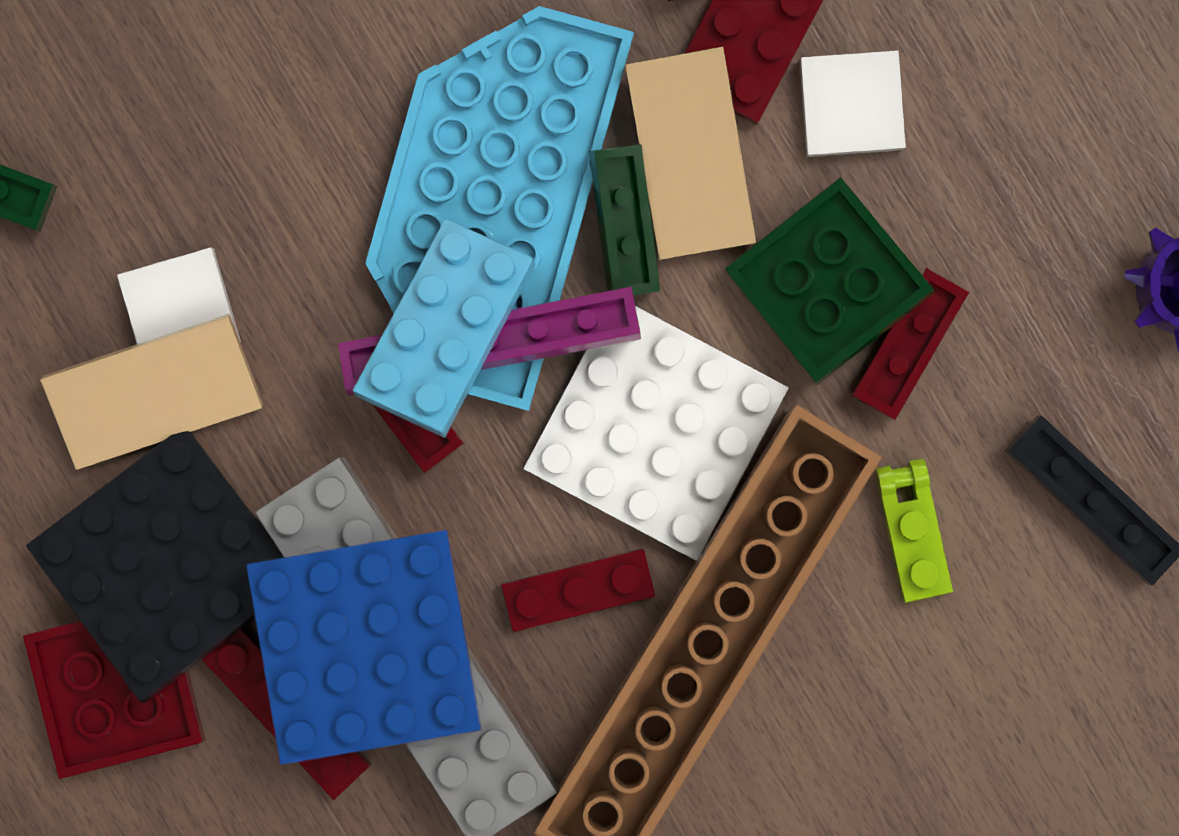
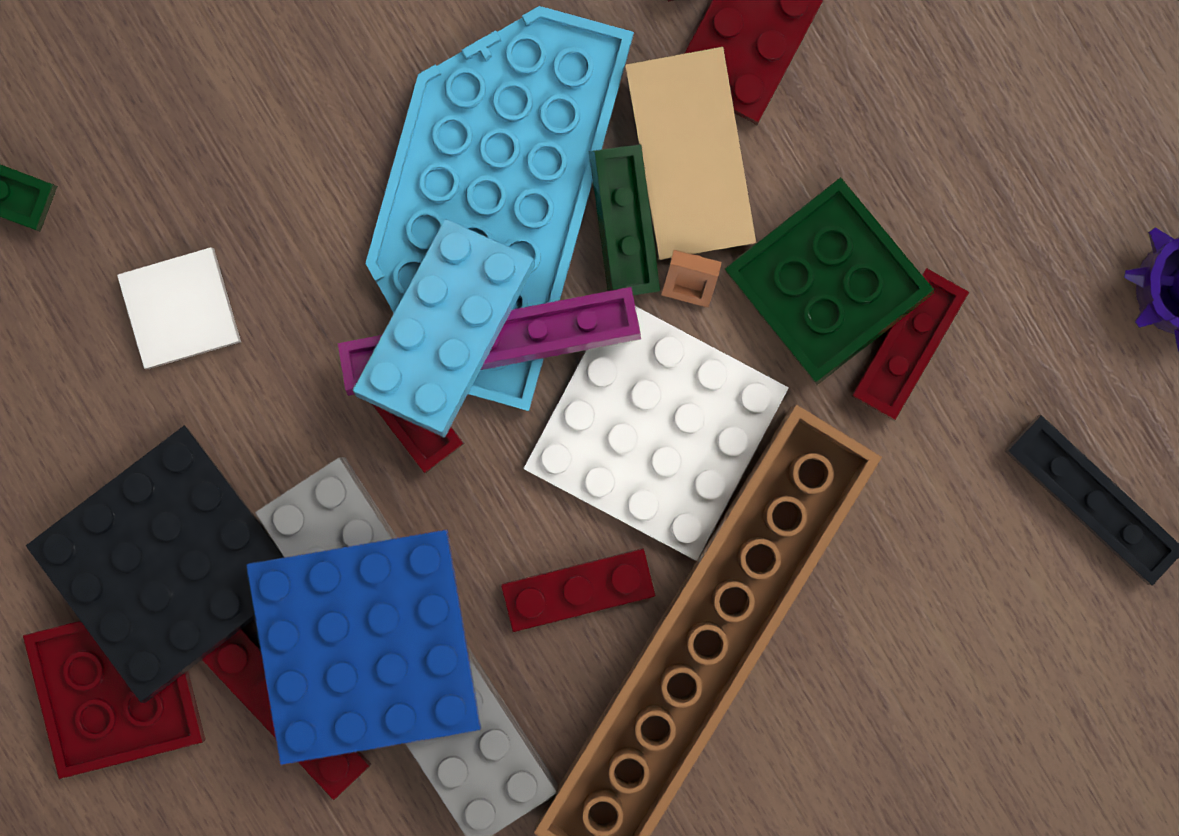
tan tile [40,314,263,470] -> none
white tile [799,51,906,157] -> none
lime plate [875,458,953,603] -> none
none -> nougat plate [661,250,722,308]

